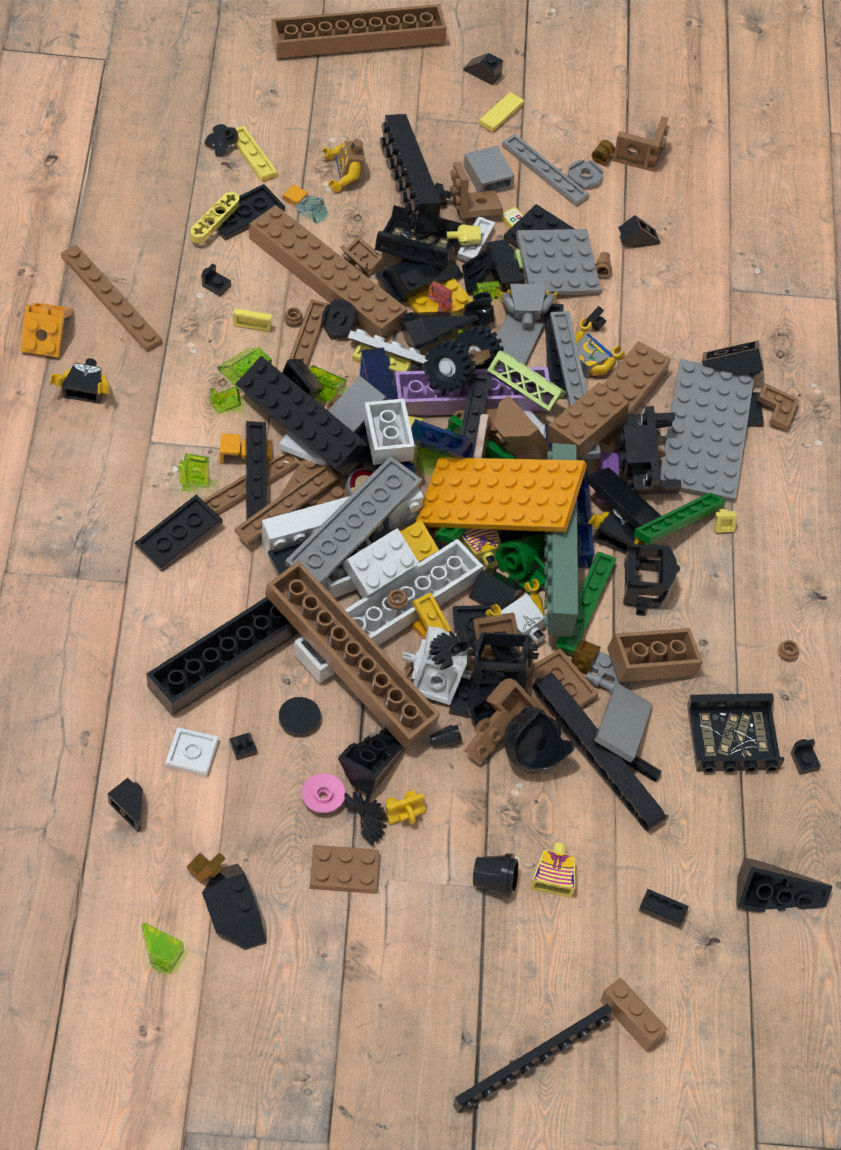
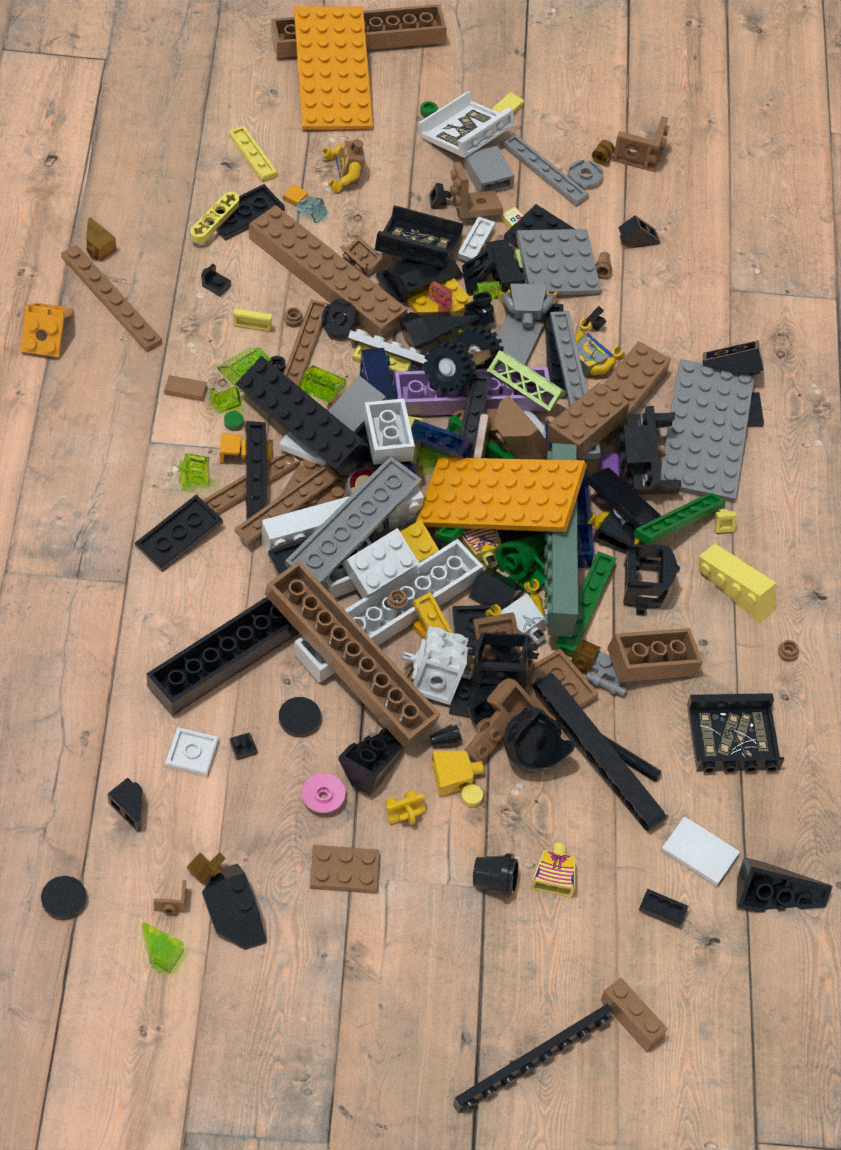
black torso [49,358,110,404] -> none
black plate [204,124,238,156] -> none
black slope [282,359,325,399] -> none
black hair [344,792,387,845] -> none
black brick [380,114,441,233] -> none
black hair [429,630,476,670] -> none
light yellow piece [447,224,481,245] -> none
black slope [463,53,503,85] -> none
light grey tile [594,683,652,762] -> none
medium nougat plate [757,383,799,431] -> none
black bracket [790,739,821,775] -> none
none -> black tile [41,876,87,920]
none -> pearl gold slope [86,217,116,262]
none -> medium nougat bracket [153,880,187,914]
none -> medium nougat tile [164,375,207,401]
none -> green tile [224,411,244,431]
none -> black bush [269,356,286,373]
none -> light orange plate [294,6,373,130]
none -> white panel [418,91,515,158]
none -> green tile [420,101,438,118]
none -> yellow torso [431,751,484,797]
none -> light yellow tile [461,784,483,807]
none -> white tile [661,816,740,887]
none -> light yellow wedge [699,544,776,623]

